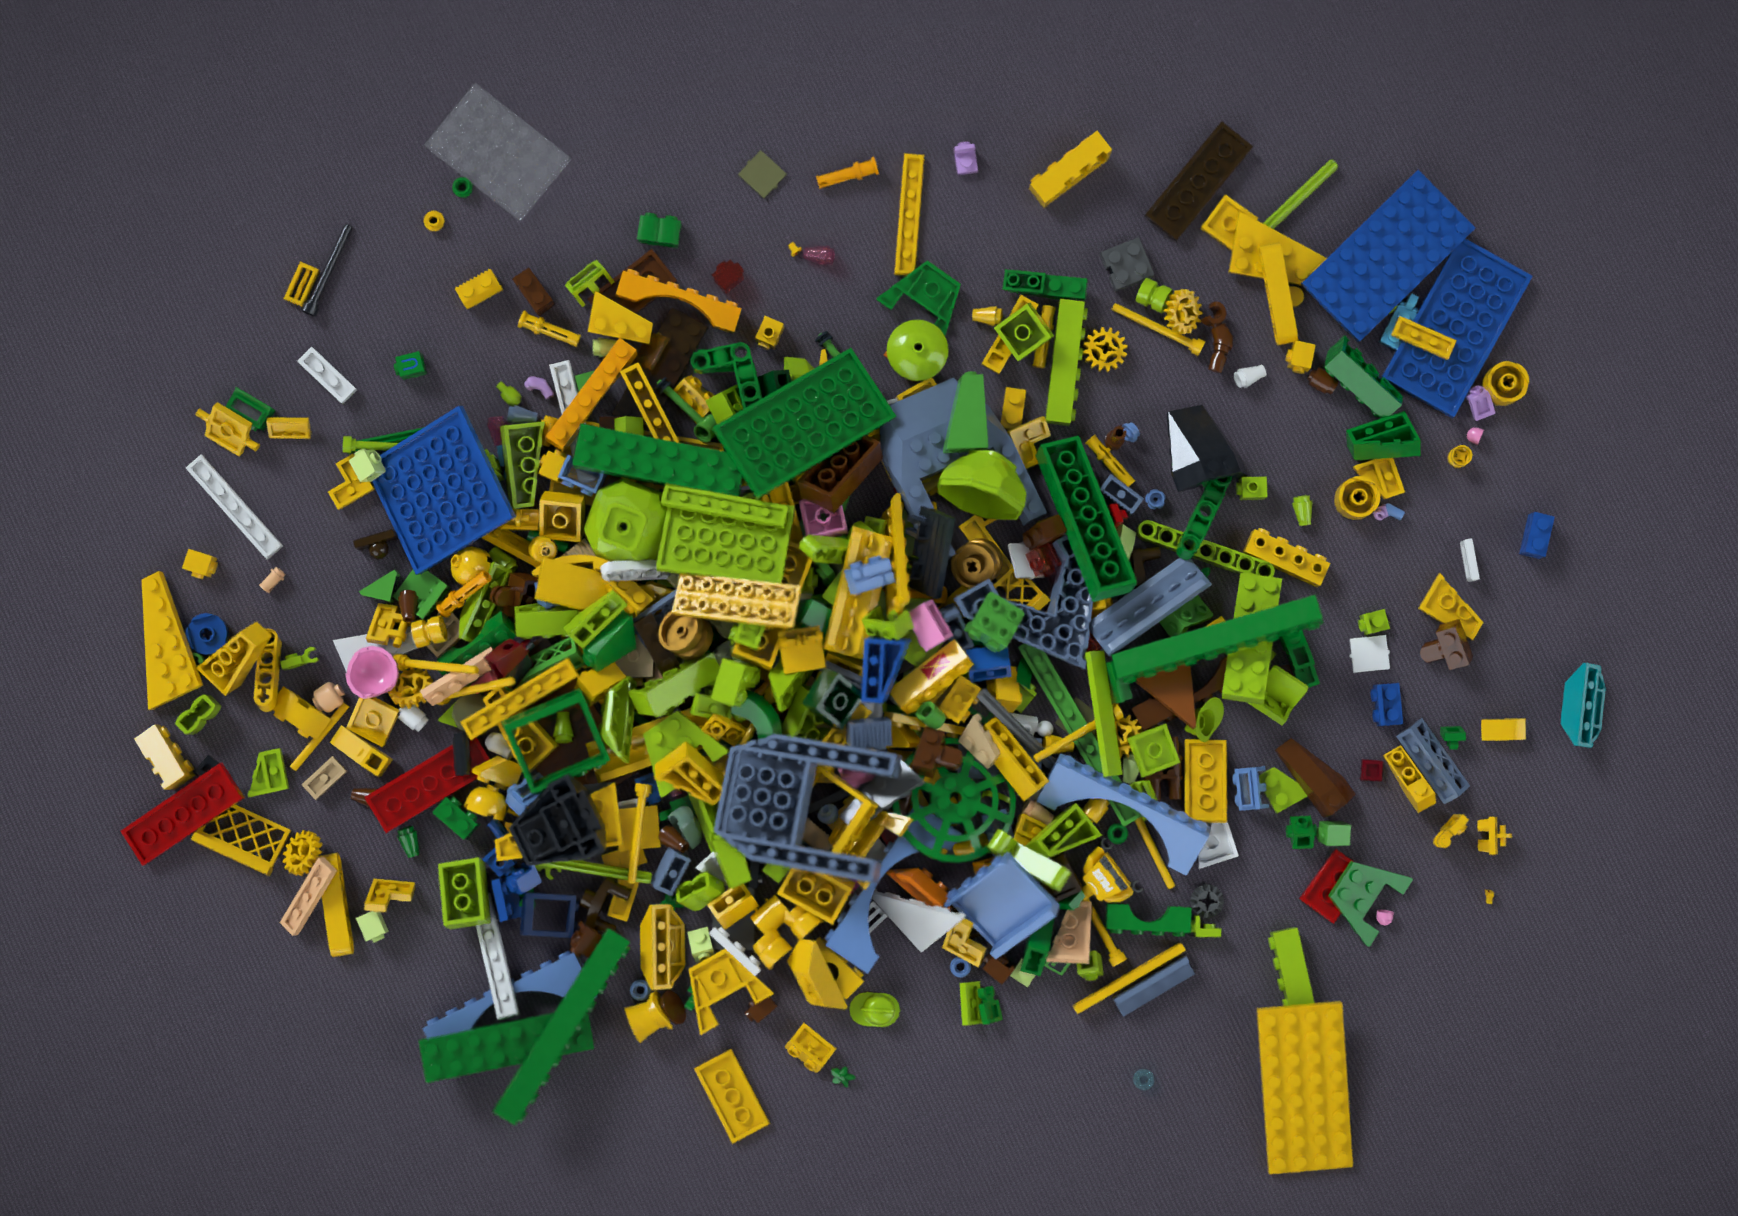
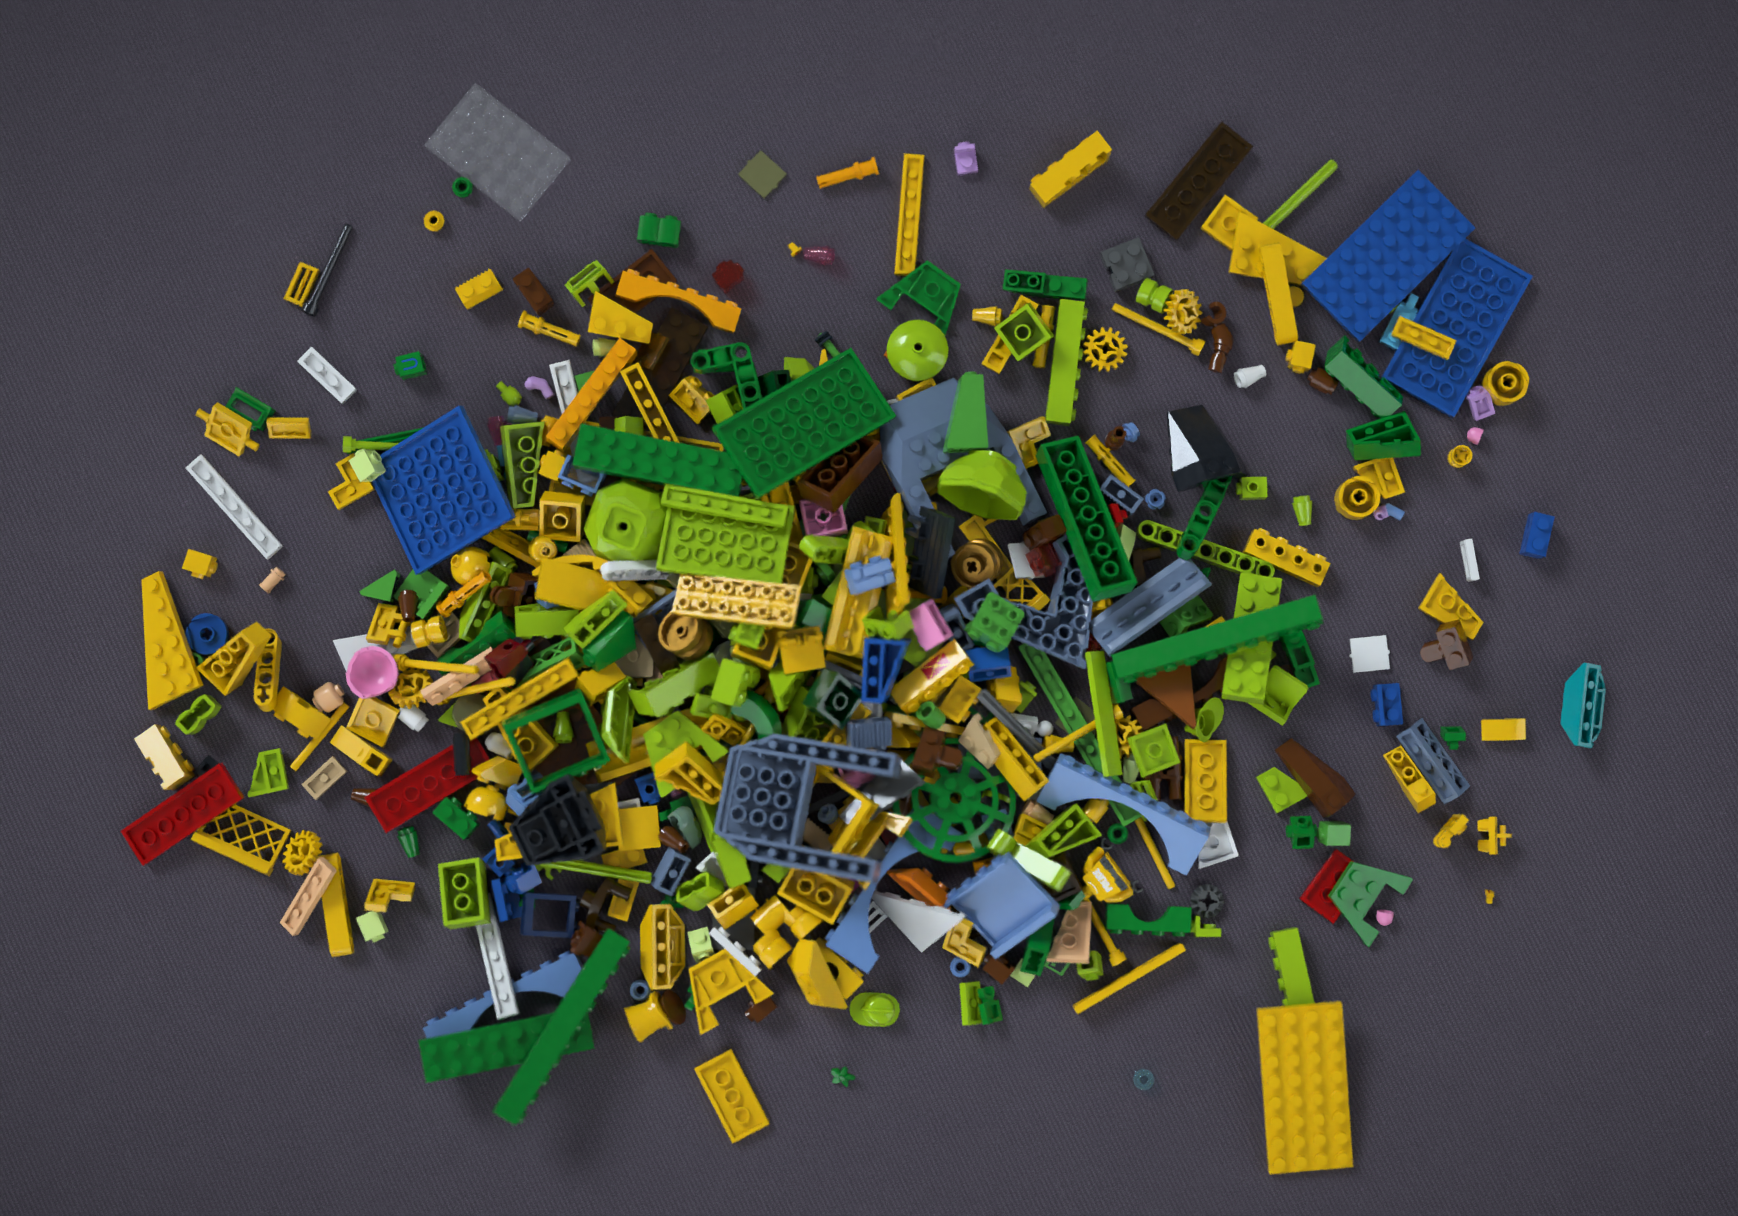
lime plate [280,647,319,670] -> none
dark brown tile [353,529,399,560] -> none
yellow piece [628,783,652,884] -> none
bright green piece [654,377,717,443] -> none
yellow brick [755,316,784,350] -> none
yellow bracket [785,1023,836,1073] -> none
yellow plate [1001,387,1026,430] -> none
green sticker [1017,658,1033,690] -> none
sand blue fence [1112,955,1195,1017] -> none
medium blue window [1232,766,1270,811] -> none
lime bracket [1358,609,1390,635] -> none
dark red tile [1360,759,1383,782] -> none

